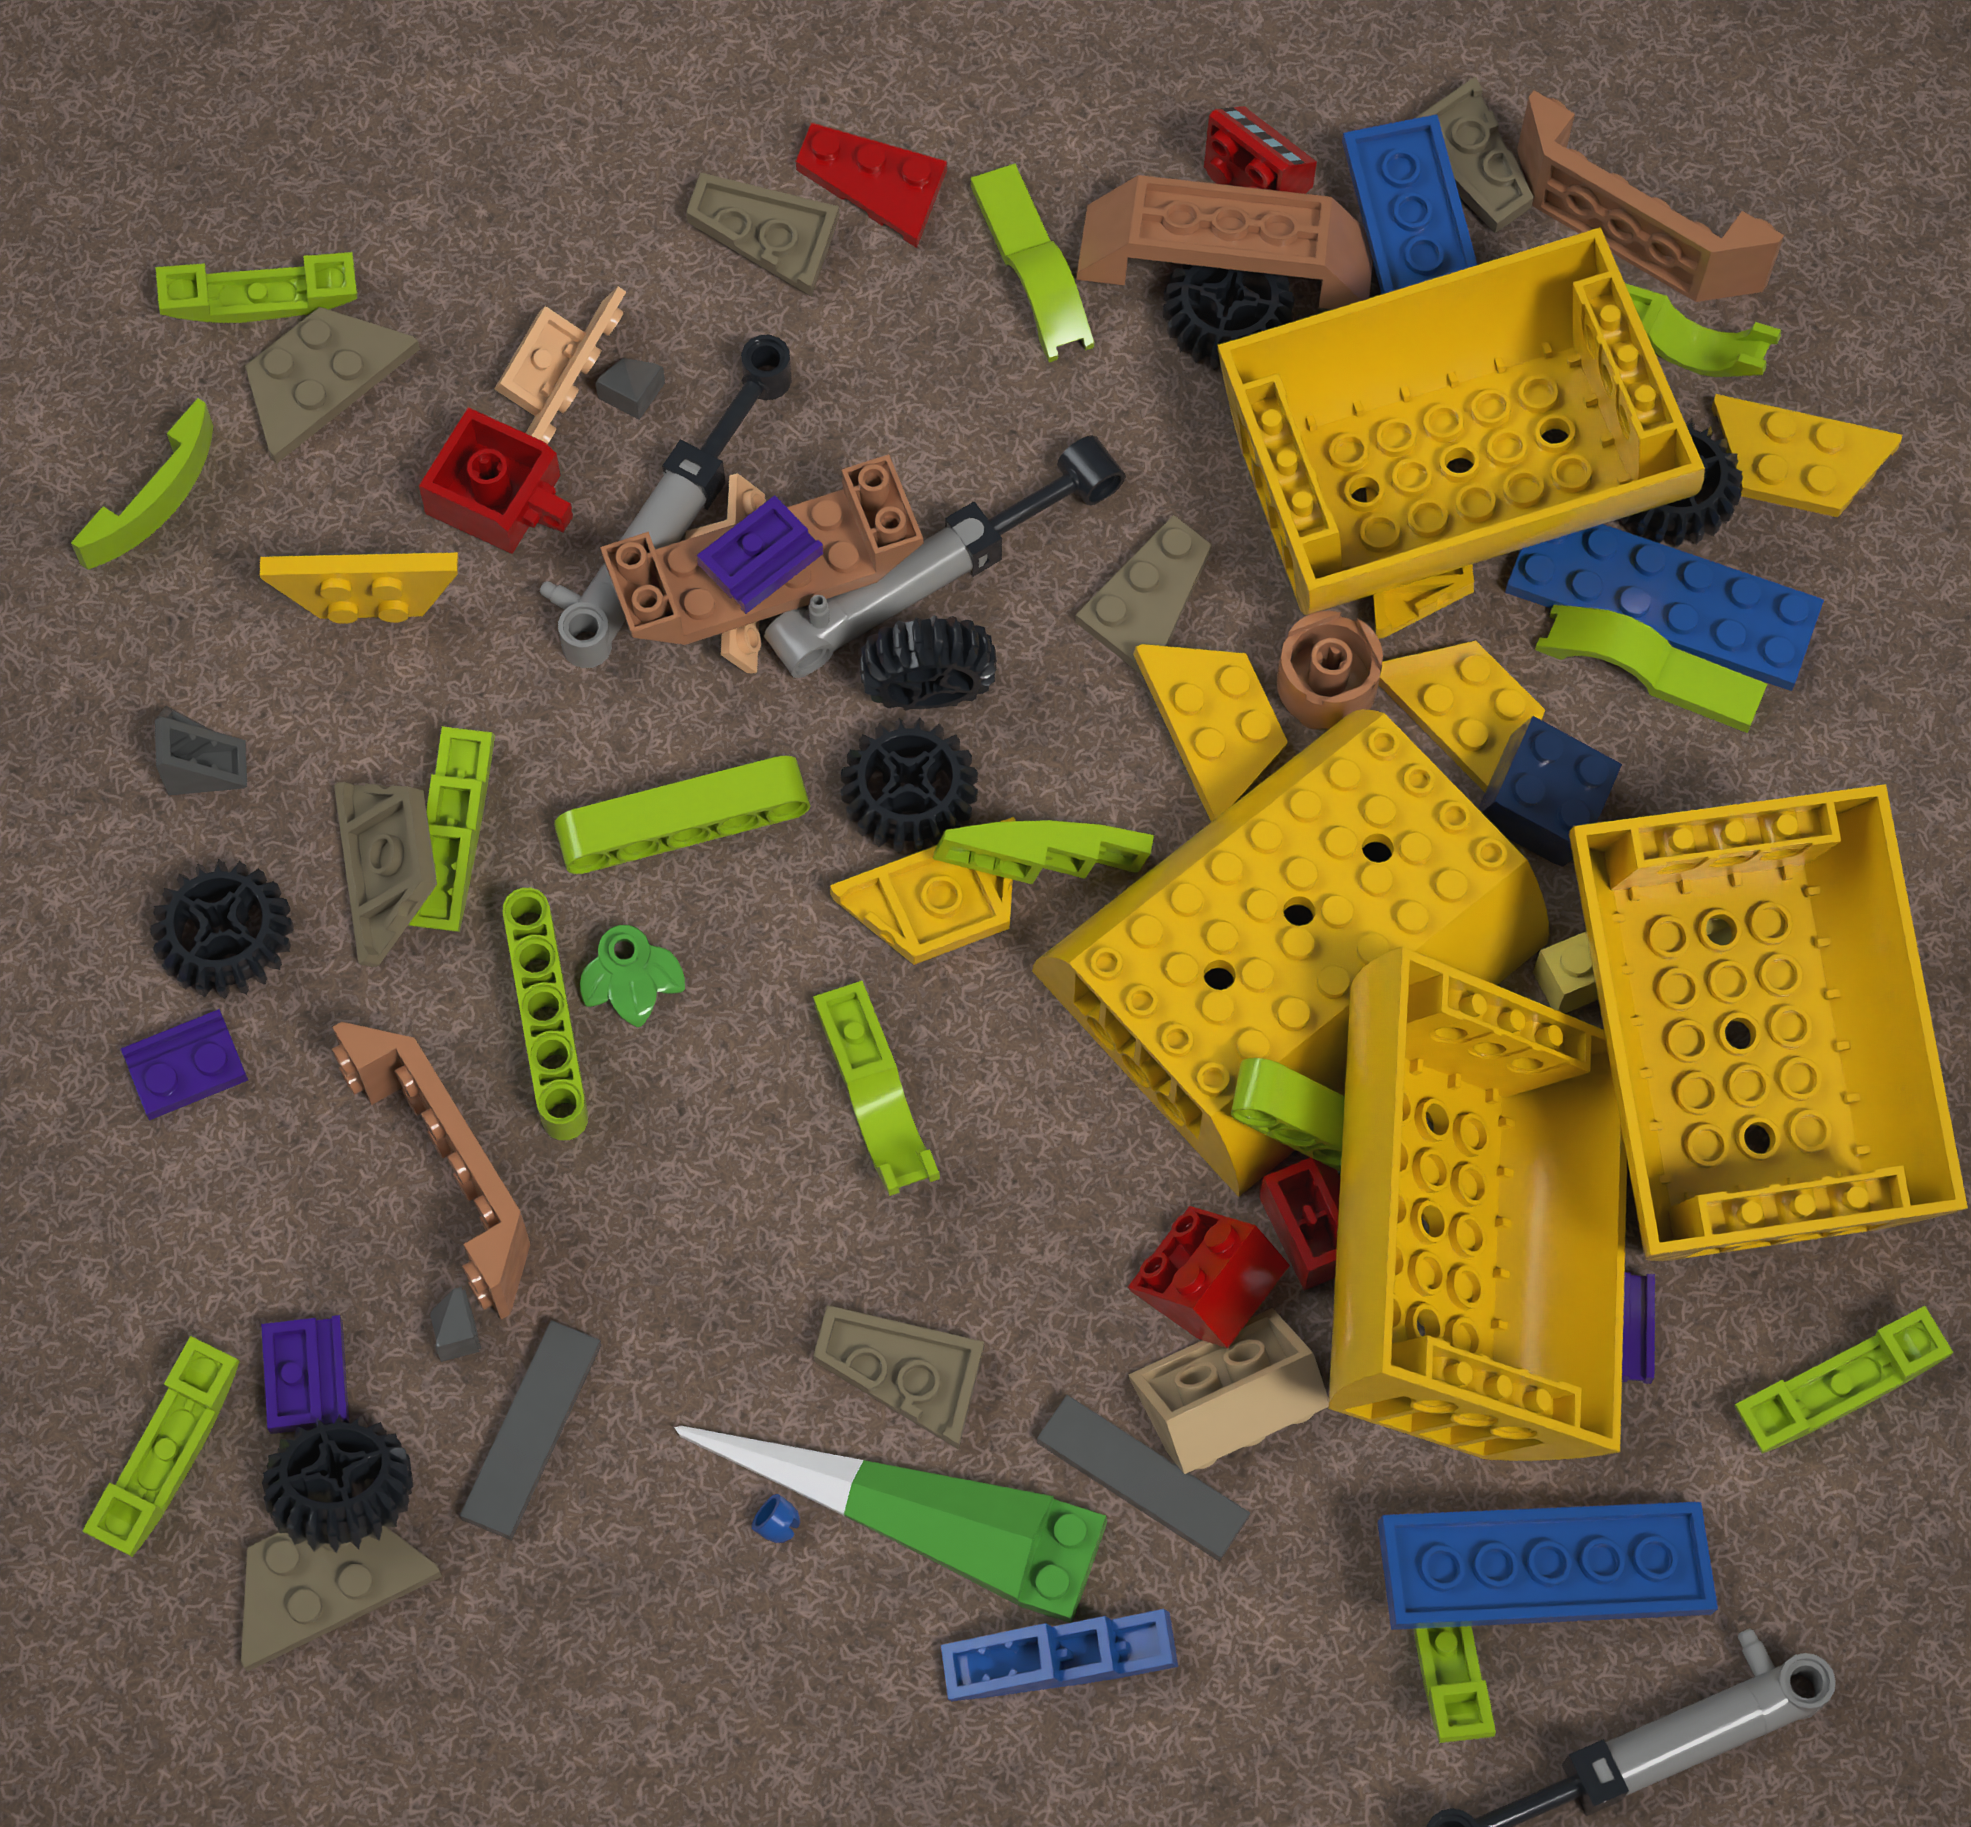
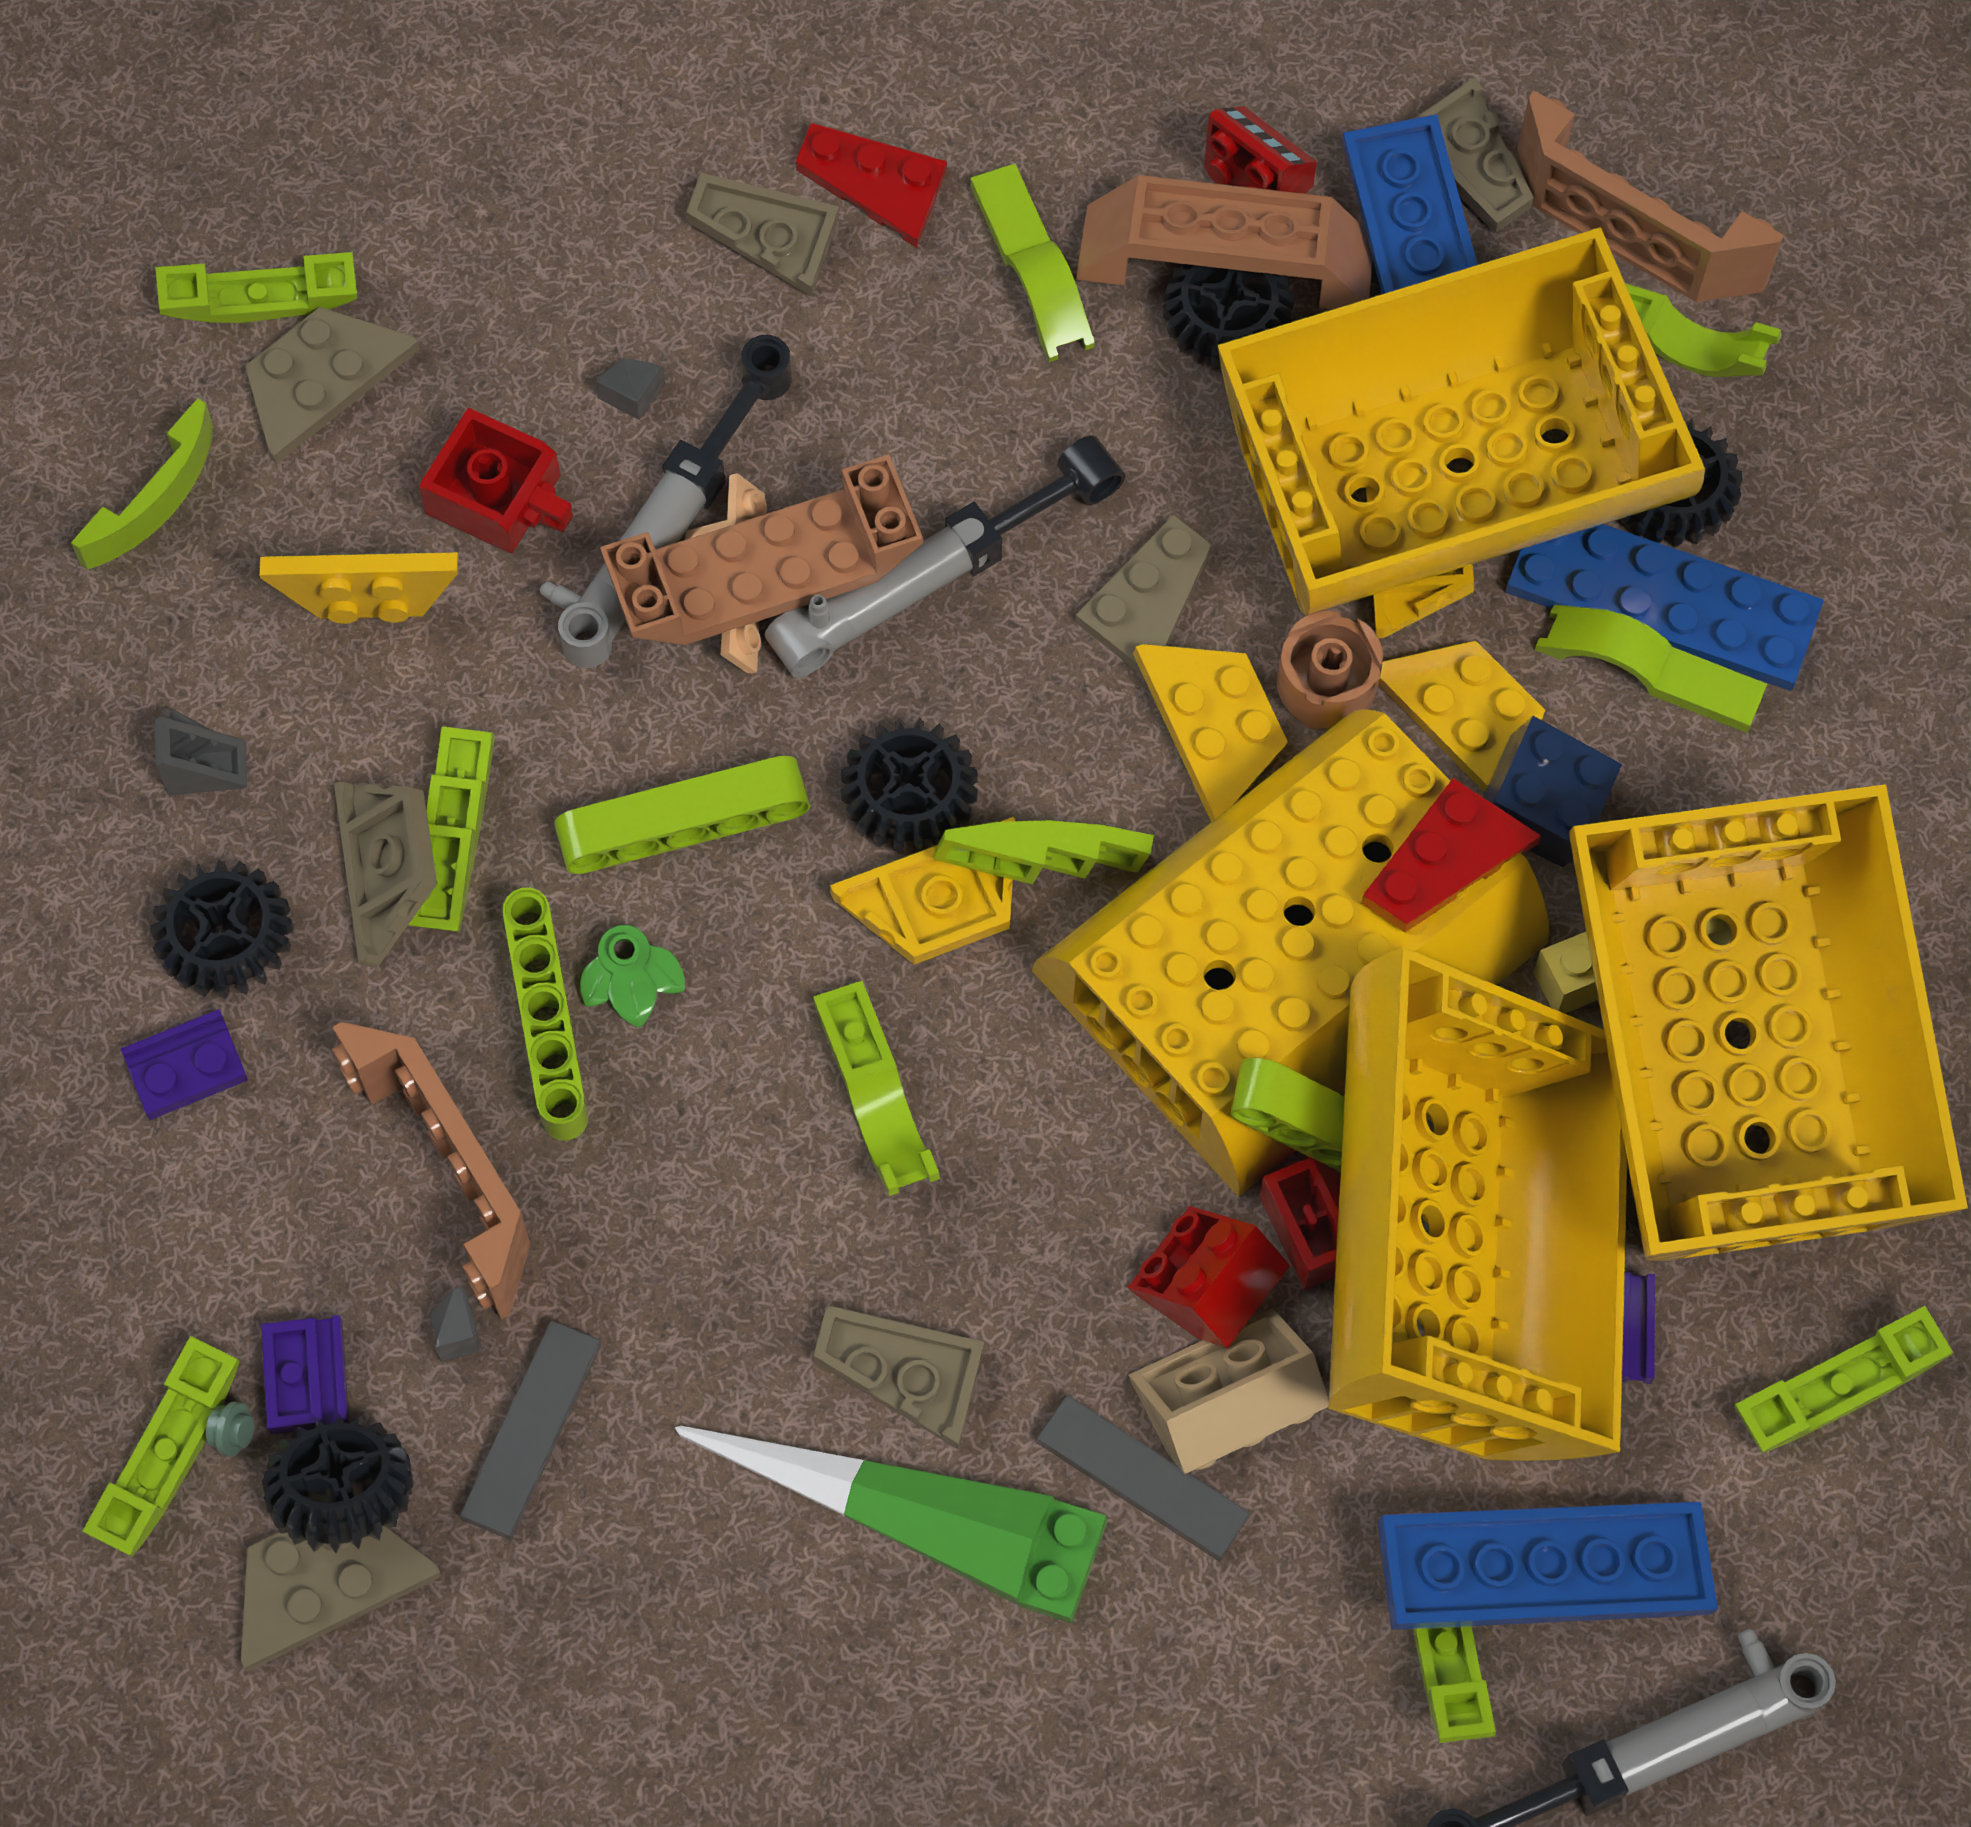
light nougat bracket [494,286,626,445] -> none
dark purple plate [697,495,823,614] -> none
blue hinge [752,1494,800,1543] -> none
black gear [859,615,997,711] -> none
blue slope [941,1609,1178,1702] -> none
yellow wing [1711,394,1902,518] -> none
none -> sand green plate [206,1401,254,1457]
none -> red wing [1361,778,1541,932]

